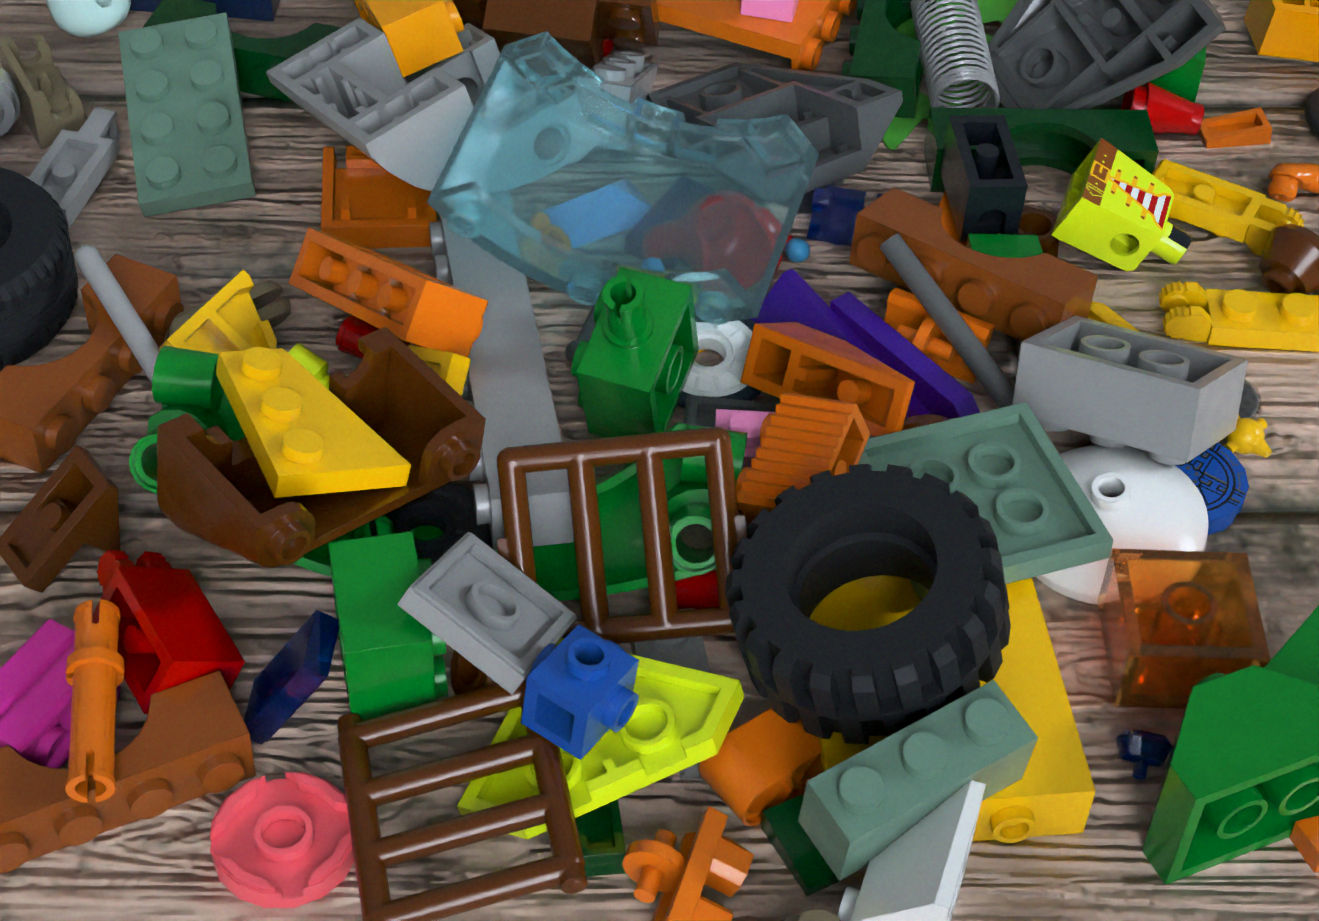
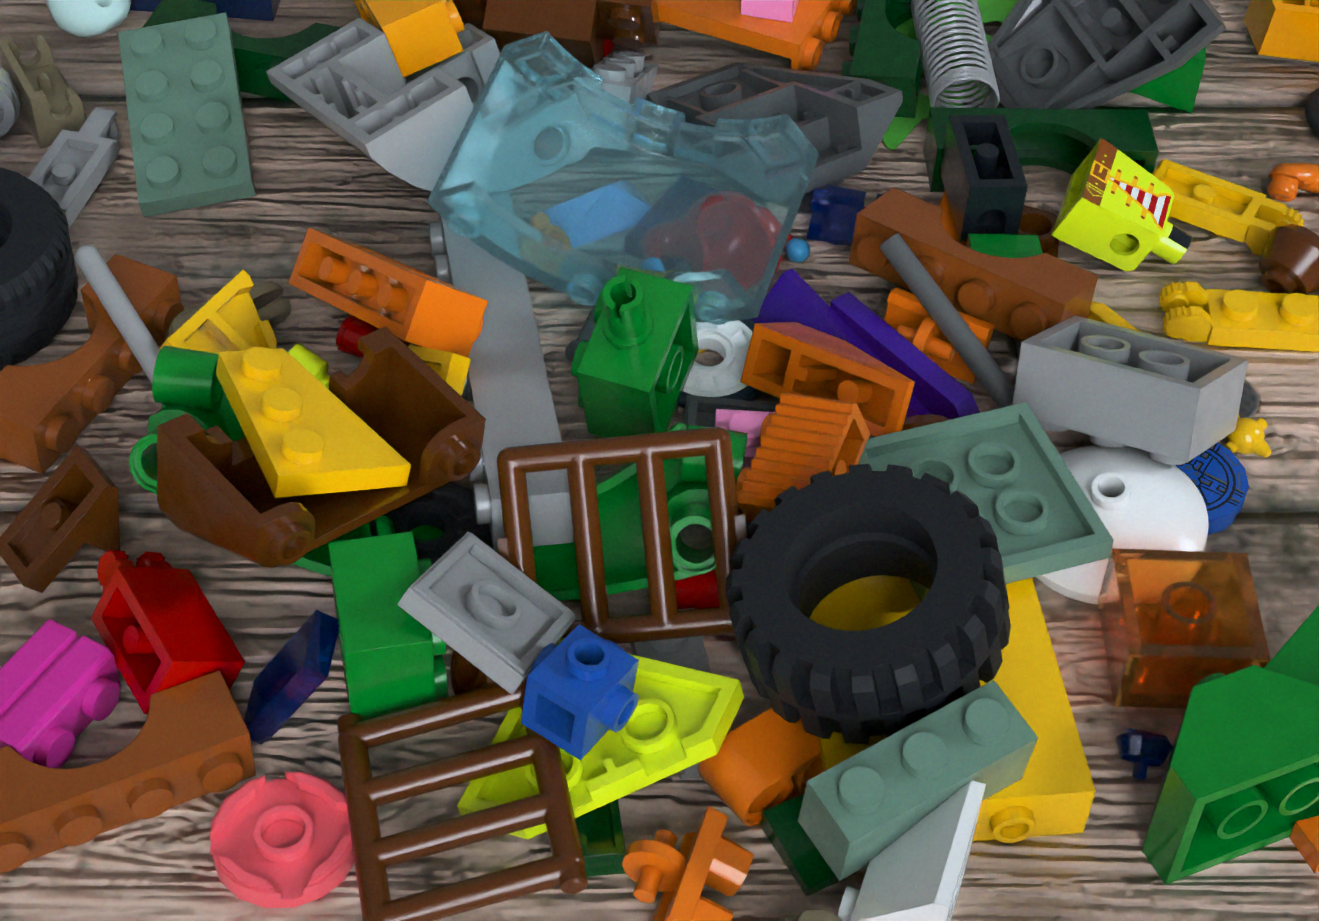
orange pin [65,599,124,803] -> none
orange container [321,145,437,249] -> none
red cone [1120,82,1204,136] -> none
orange piece [1198,107,1272,149] -> none

